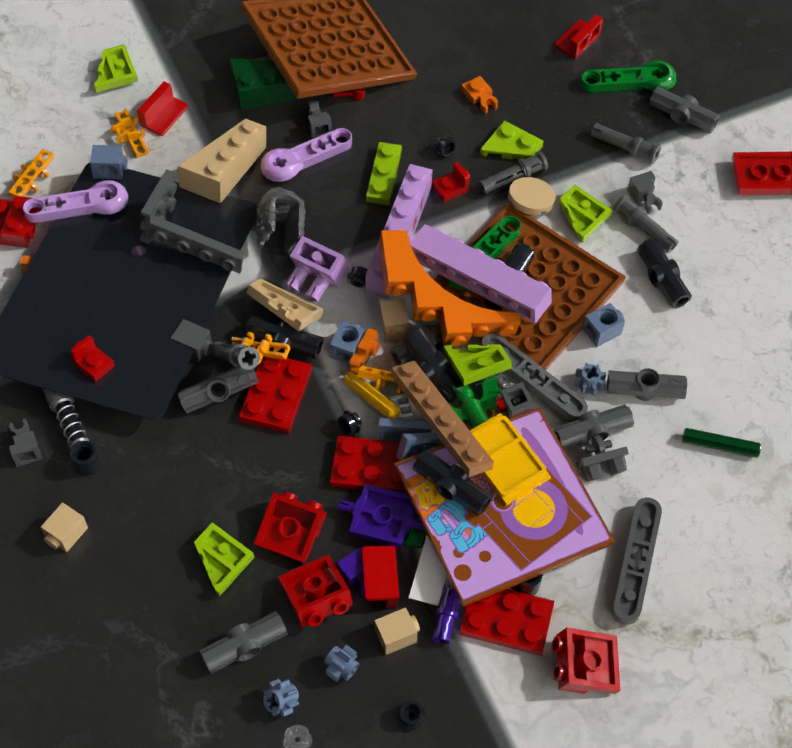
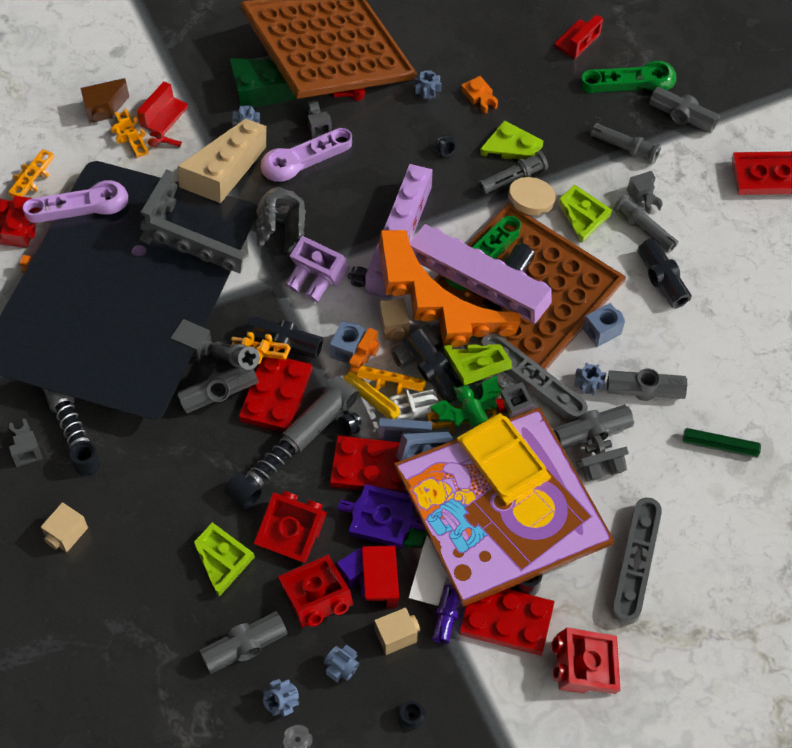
red bracket [70,335,114,382] -> none
sand blue brick [90,145,128,179] -> none
lime wing [94,44,138,93] -> none
tan wing [247,279,324,331] -> none
lime plate [366,142,402,205] -> none
medium nougat plate [391,361,494,477] -> none
black piece [413,449,493,516] -> none
red bracket [432,162,470,203] -> none
none -> reddish brown slope [80,78,130,123]
none -> red hand [148,129,182,147]
none -> piece [225,376,359,509]
none -> sand blue gear [232,106,260,127]
none -> sand blue gear [414,70,442,99]

